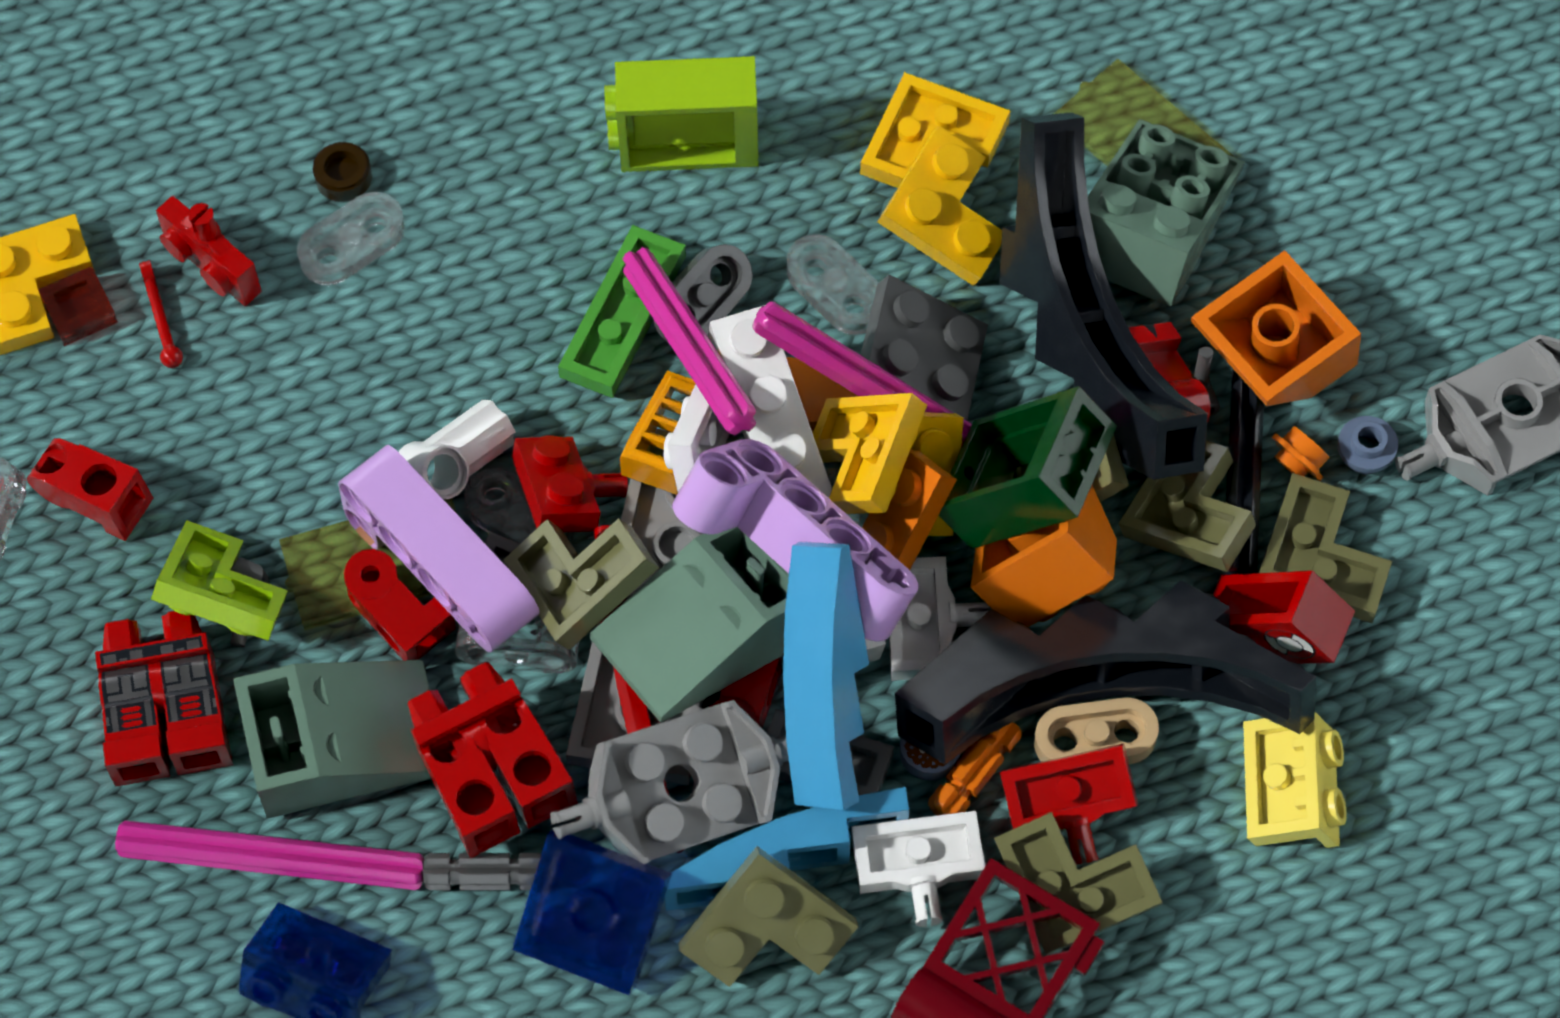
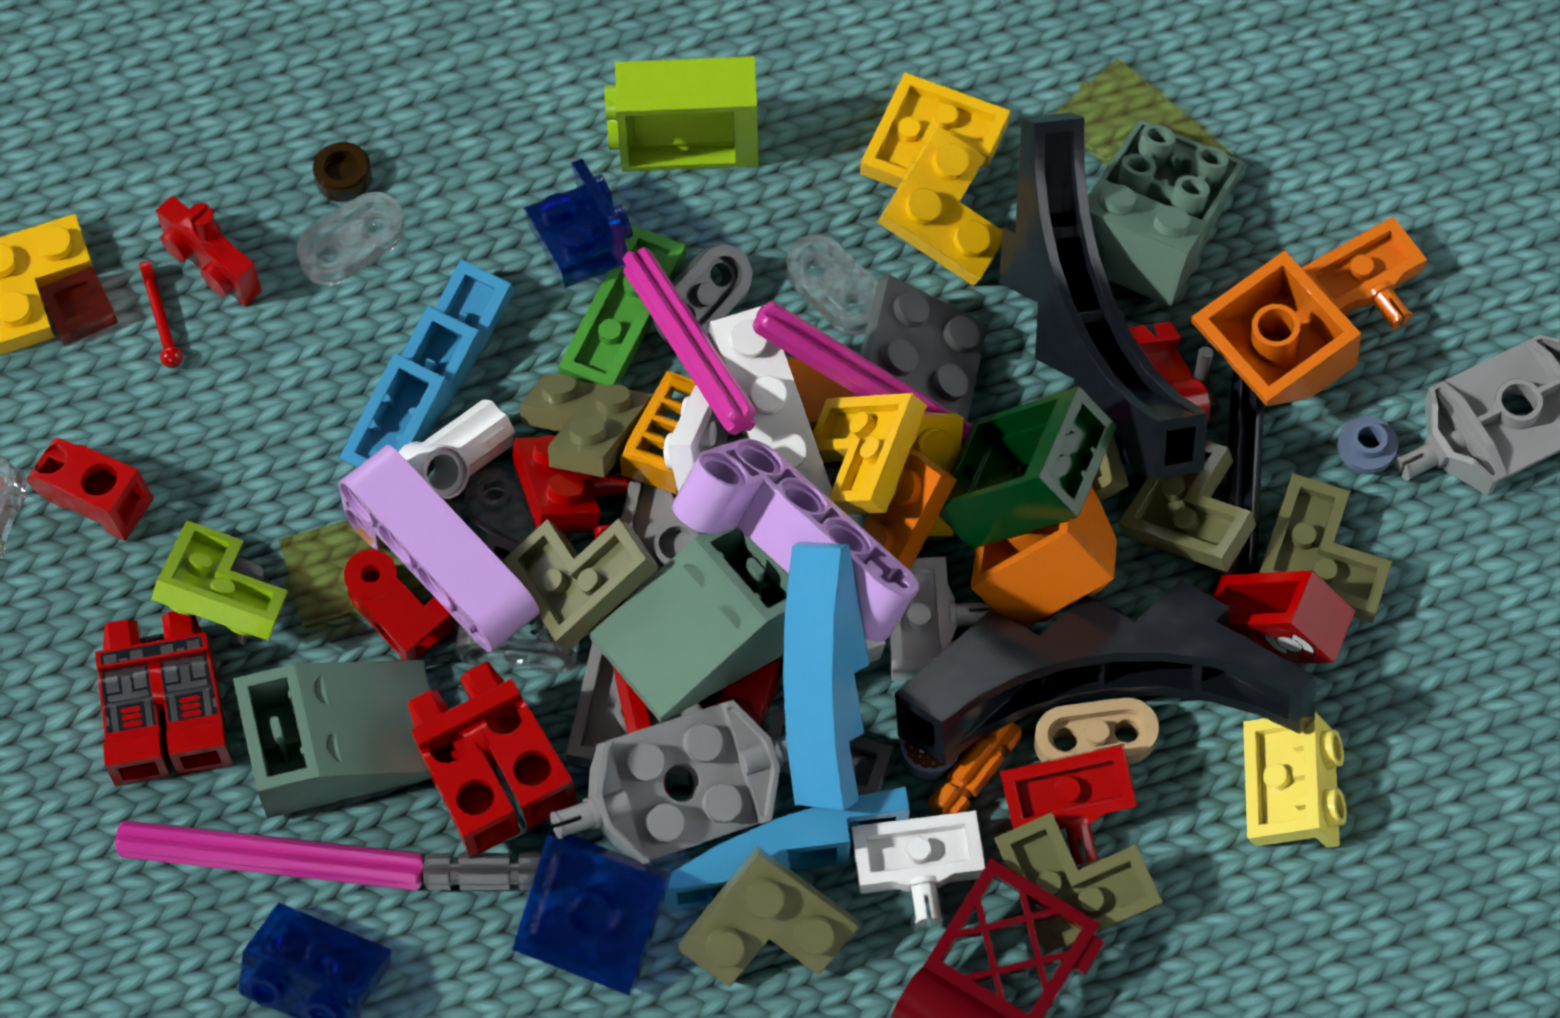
orange plate [1271,426,1330,481] -> none
none -> dark azure slope [339,259,516,467]
none -> olive plate [519,373,653,478]
none -> clear blue bracket [524,158,633,288]
none -> orange plate [1301,216,1427,330]

